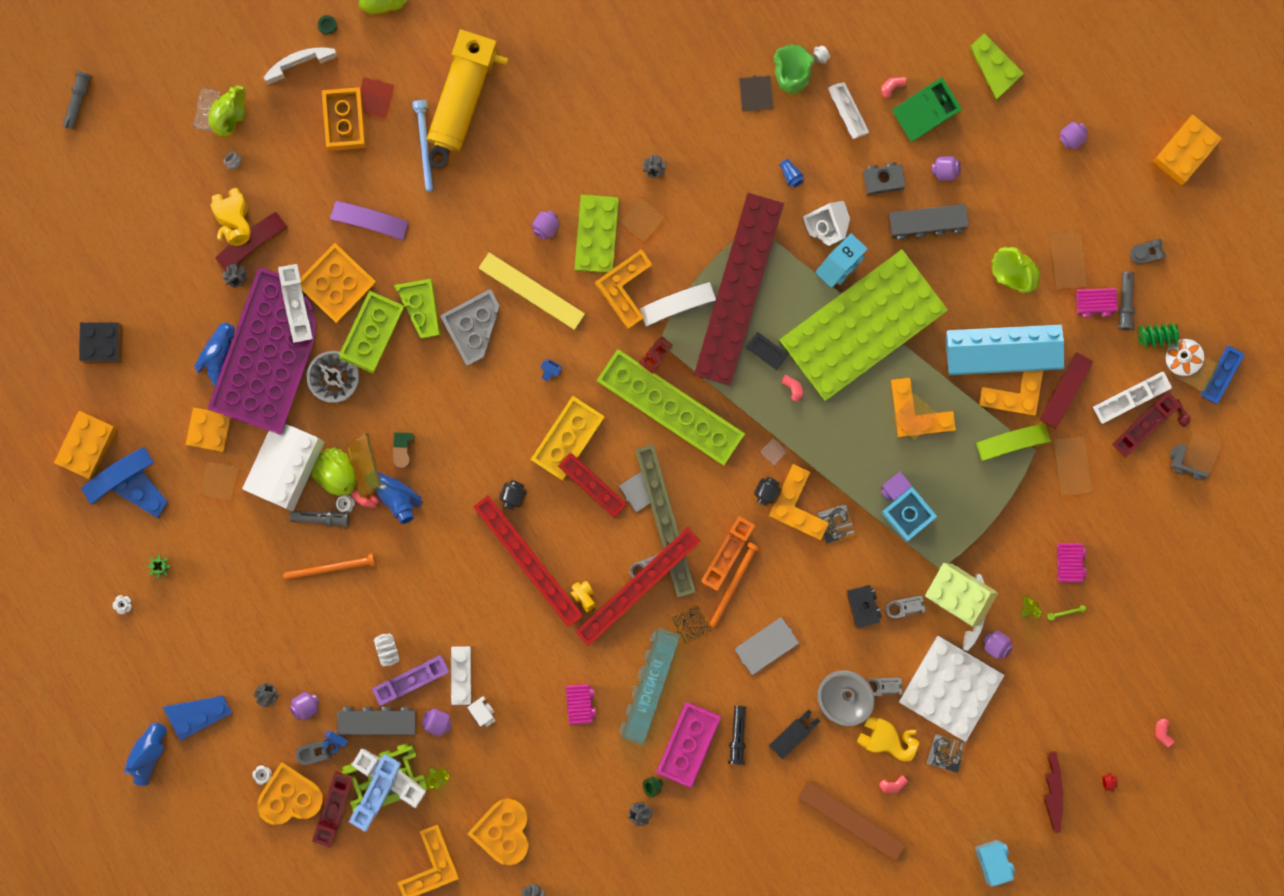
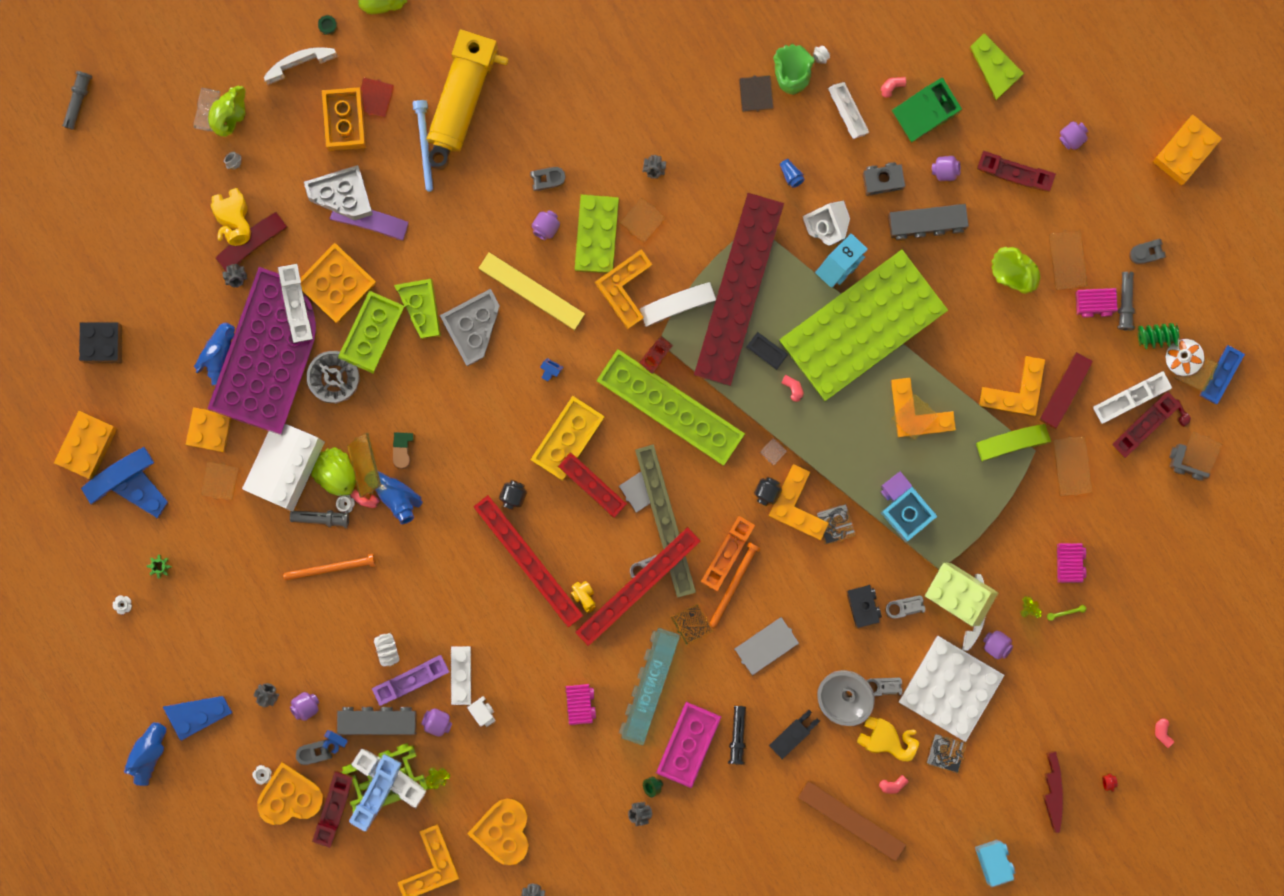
medium azure slope [945,325,1064,375] -> none
none -> plate [304,165,373,220]
none -> dark grey plate [530,167,565,191]
none -> dark red slope [977,151,1056,192]

